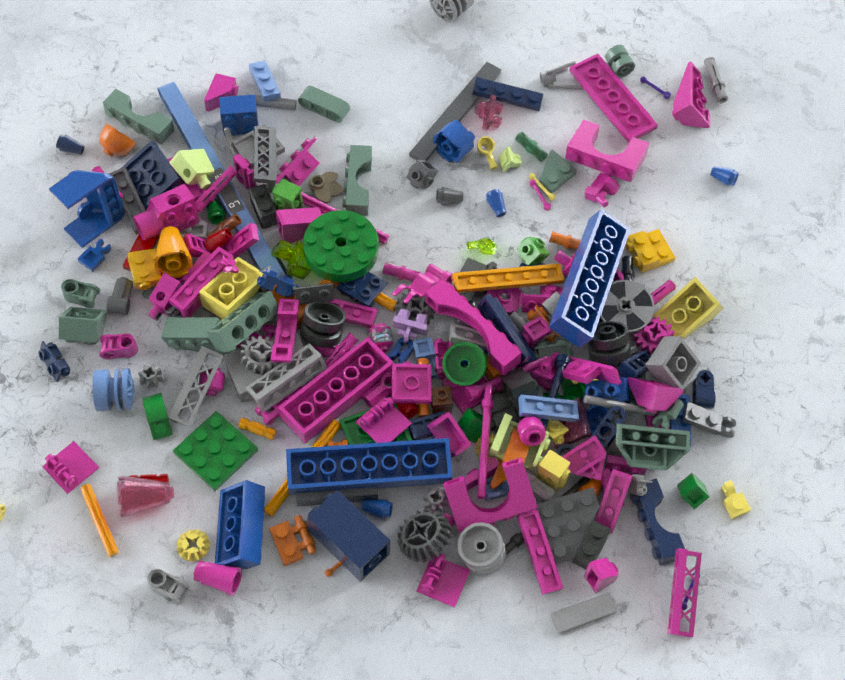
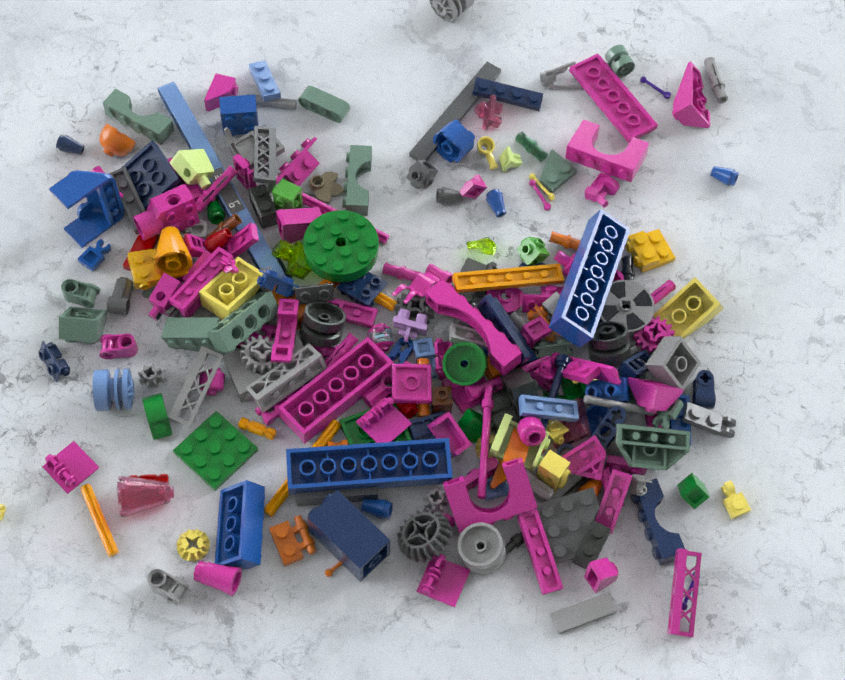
none -> dark pink bracket [459,174,487,199]

